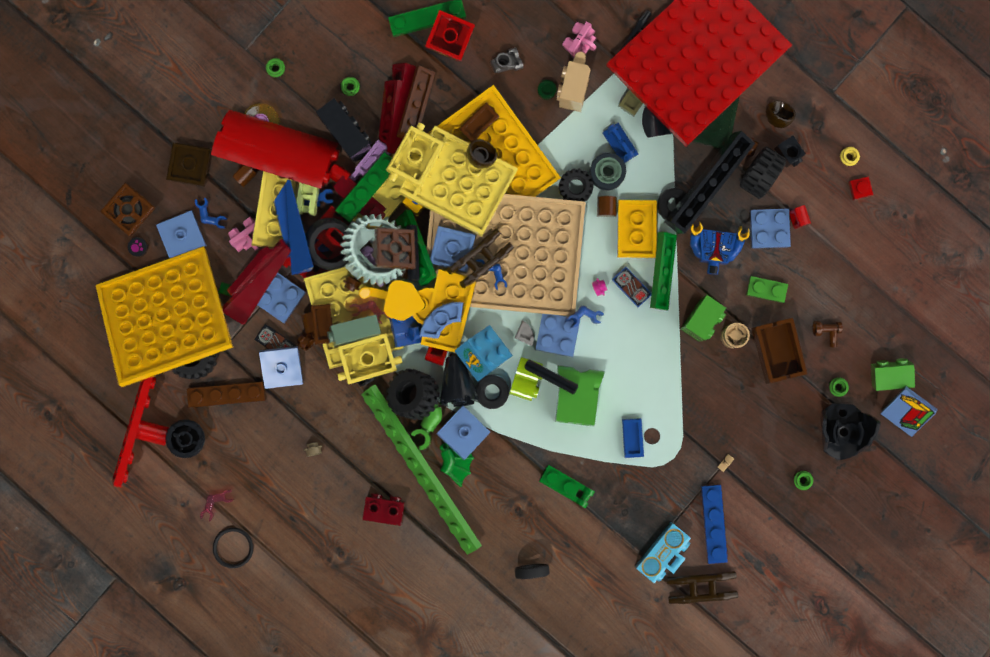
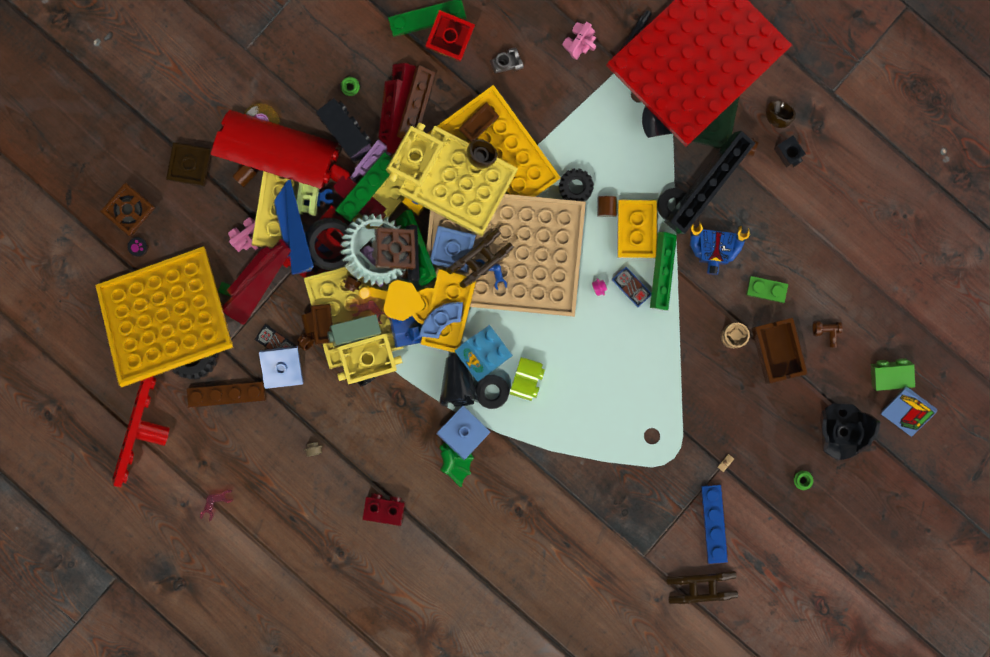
medium blue plate [156,210,207,258] -> none
black cone [166,419,205,458] -> none
blue arm [195,197,227,229] -> none
black tyre [213,527,253,568] -> none
medium blue plate [257,273,307,324] -> none
bright green plate [266,58,285,78] -> none
bright green plate [361,384,482,555] -> none
black tyre [386,369,440,420] -> none
bright green piece [411,404,442,450] -> none
red brick [425,347,448,366] -> none
light grey tile [515,321,534,346] -> none
black tyre [515,564,550,579] -> none
black axle [524,360,578,394] -> none
medium blue plate [535,314,580,357] -> none
dark green tile [537,80,557,100] -> none
green plate [539,465,595,508] -> none
bright green piece [555,365,605,426] -> none
tan hinge [557,51,591,112] -> none
blue arm [565,306,604,328] -> none
wheel [589,153,626,191] -> none
blue hinge [602,123,639,163] -> none
olive plate [618,90,643,117] -> none
blue tile [622,418,644,458] -> none
medium azure piece [634,522,691,583] -> none
bright green brick [681,295,726,342] -> none
black tyre [740,146,786,199] -> none
medium blue plate [750,209,791,249] -> none
red brick [789,205,811,229] -> none
bright green plate [829,378,849,397] -> none
light yellow plate [840,147,860,166] -> none
red plate [849,177,873,200] -> none

